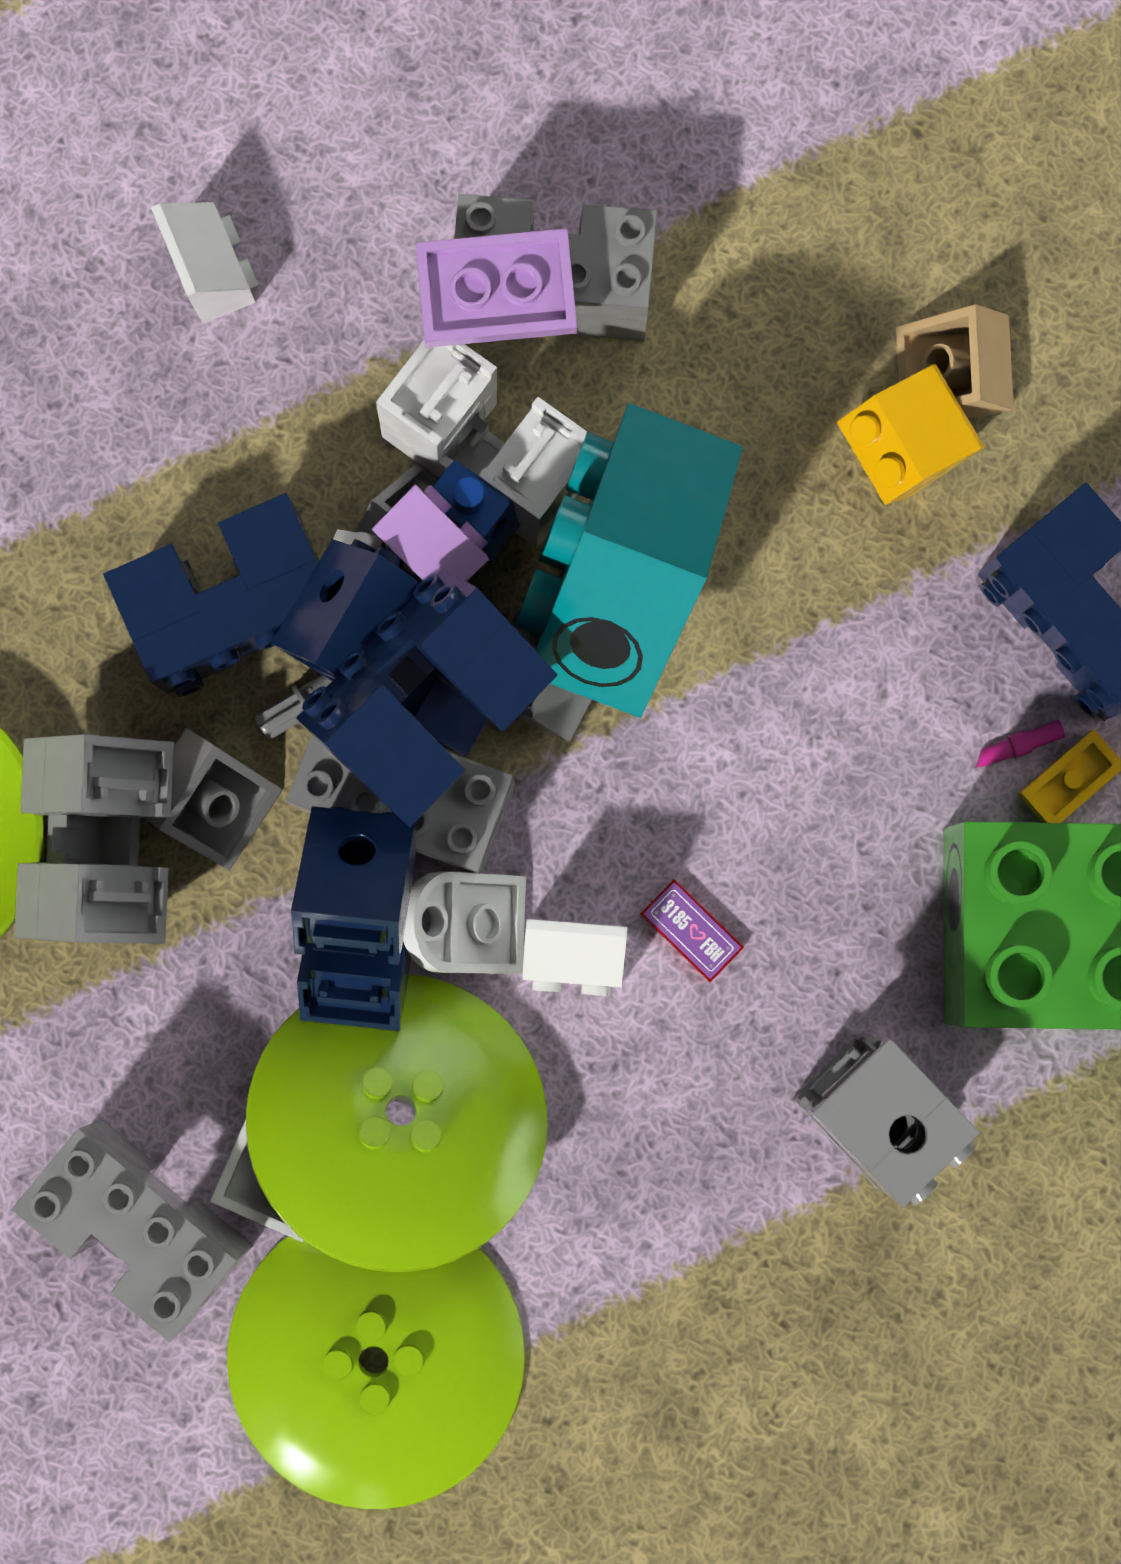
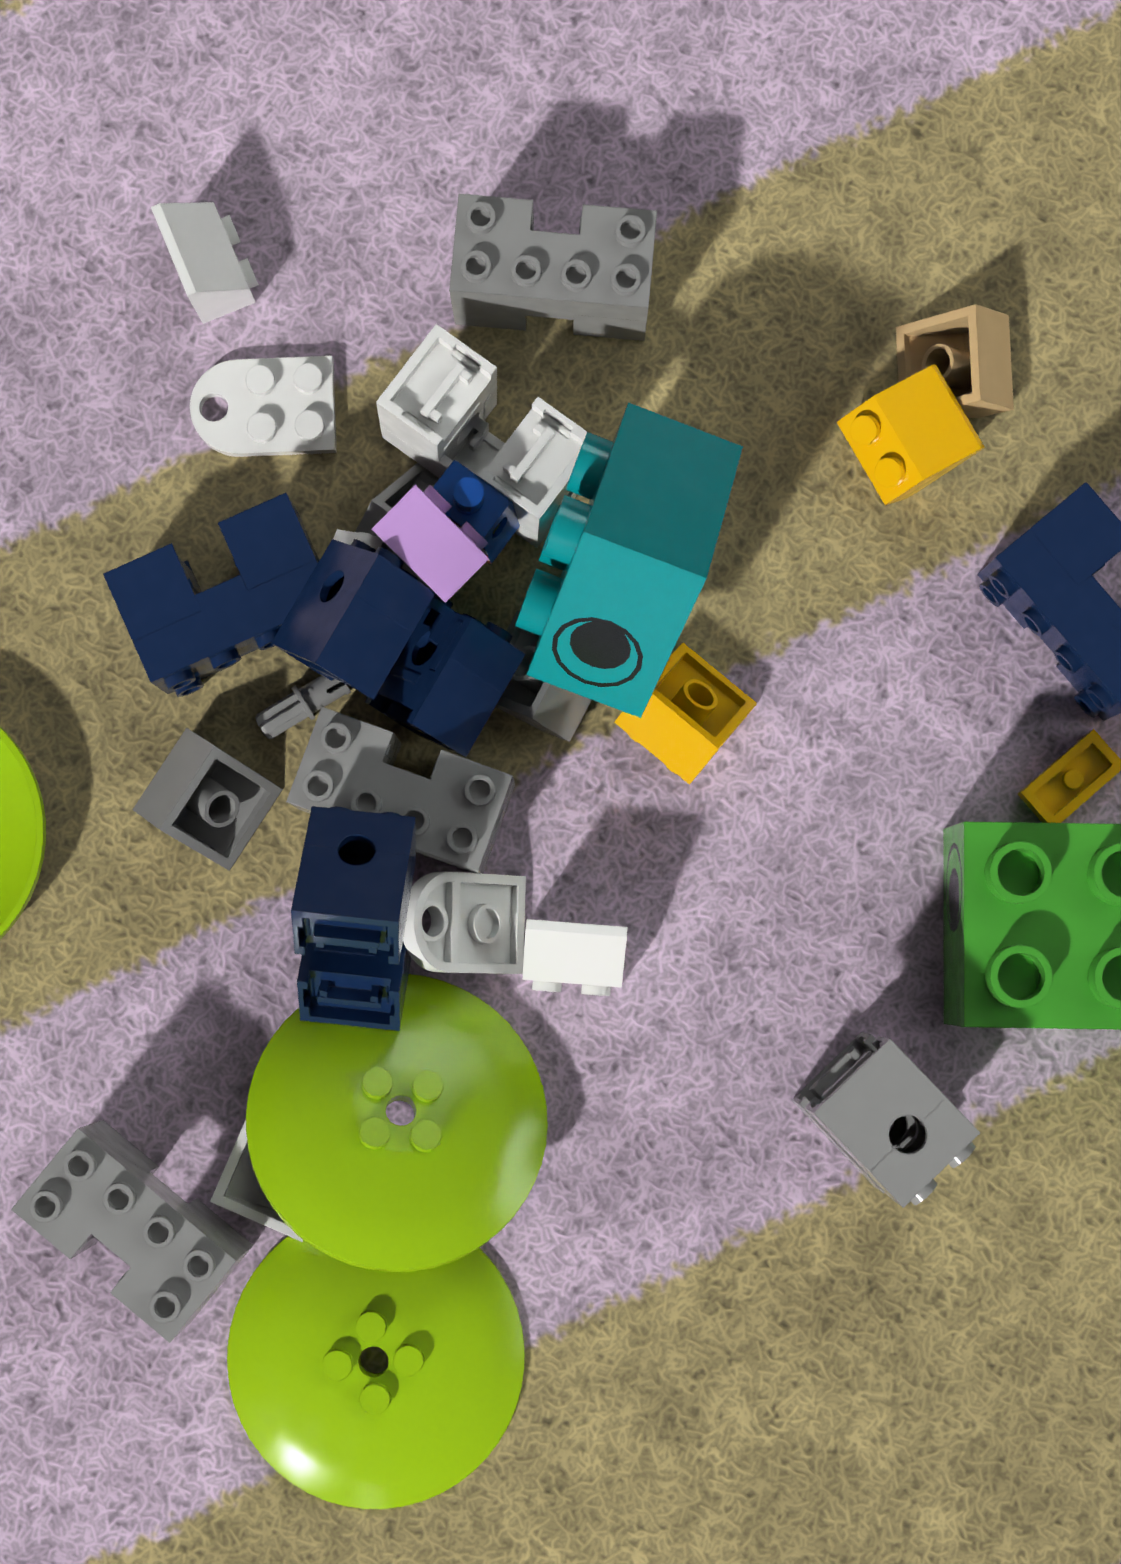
light grey piece [14,734,174,944] -> none
dark blue piece [296,569,558,827] -> none
lavender plate [415,228,577,348] -> none
medium lavender tile [640,879,744,982] -> none
dark pink piece [976,720,1065,767] -> none
none -> white plate [190,356,337,457]
none -> yellow slope [614,643,757,785]

